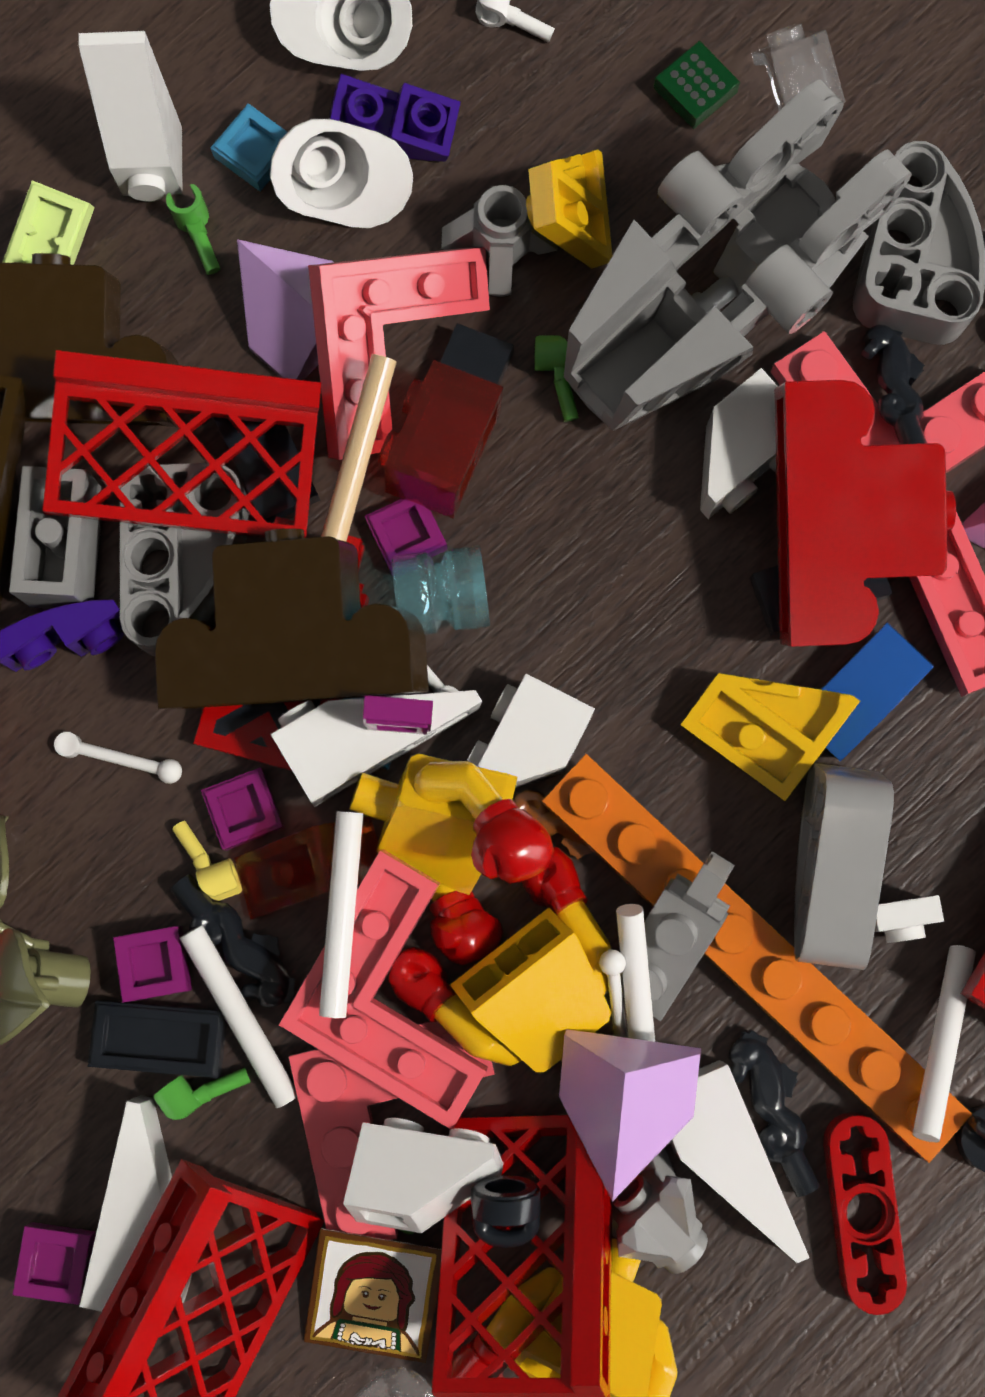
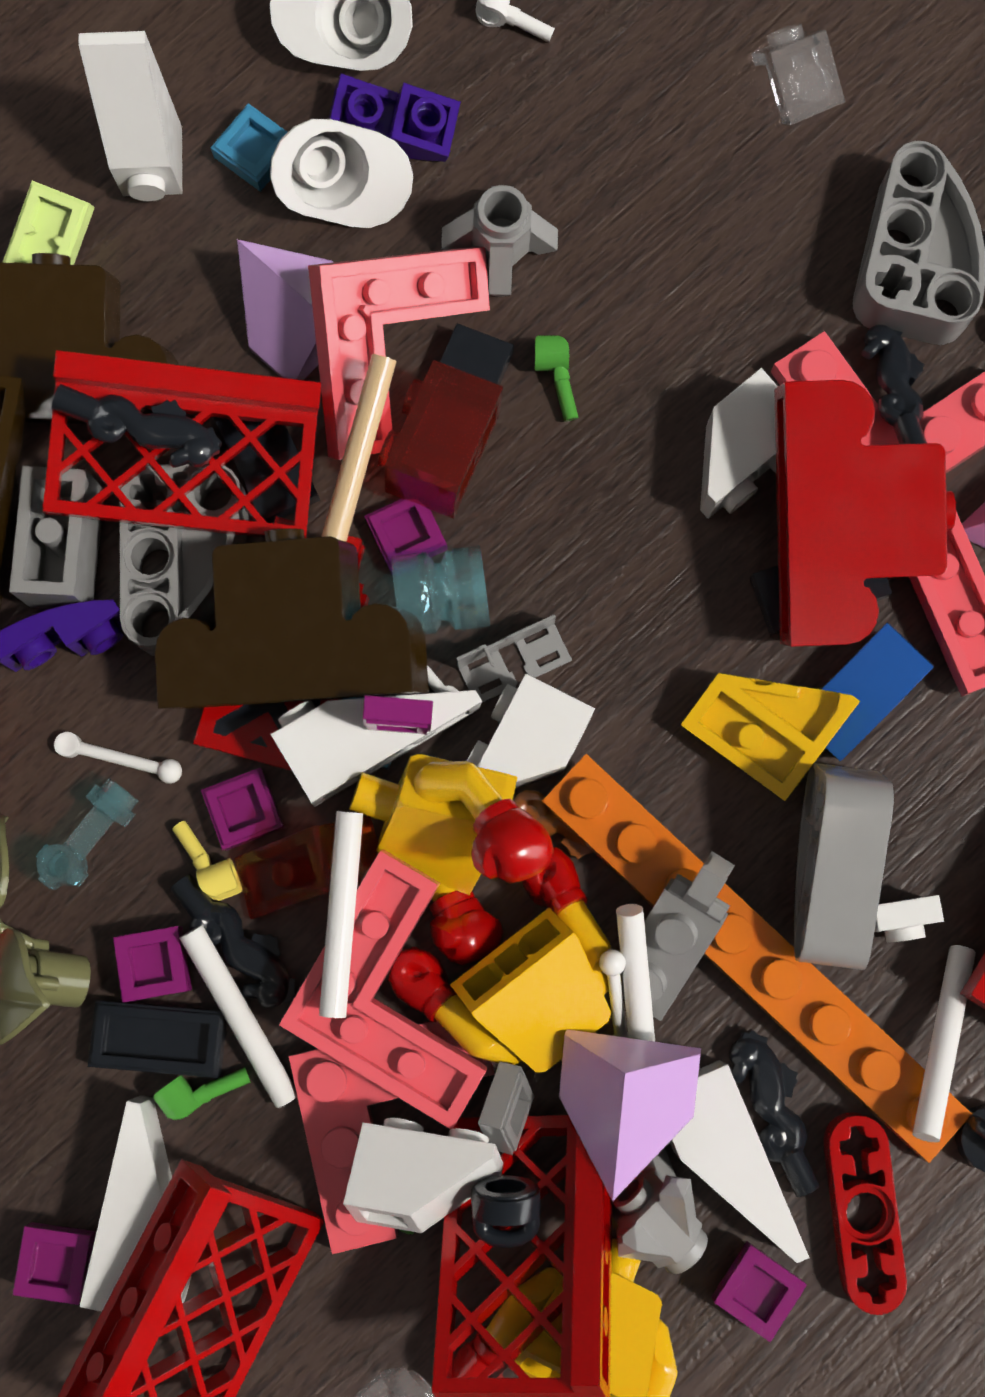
bright green hand [166,184,221,275] -> none
sticker [304,1228,442,1363] -> none
yellow wing [526,150,612,269] -> none
light grey piece [564,79,912,431] -> none
dark green tile [654,41,740,130] -> none
none -> clear light blue bar [36,777,139,890]
none -> black animal [51,384,222,468]
none -> light grey piece [456,614,572,703]
none -> light grey tile [478,1061,534,1155]
none -> magenta plate [711,1241,807,1342]

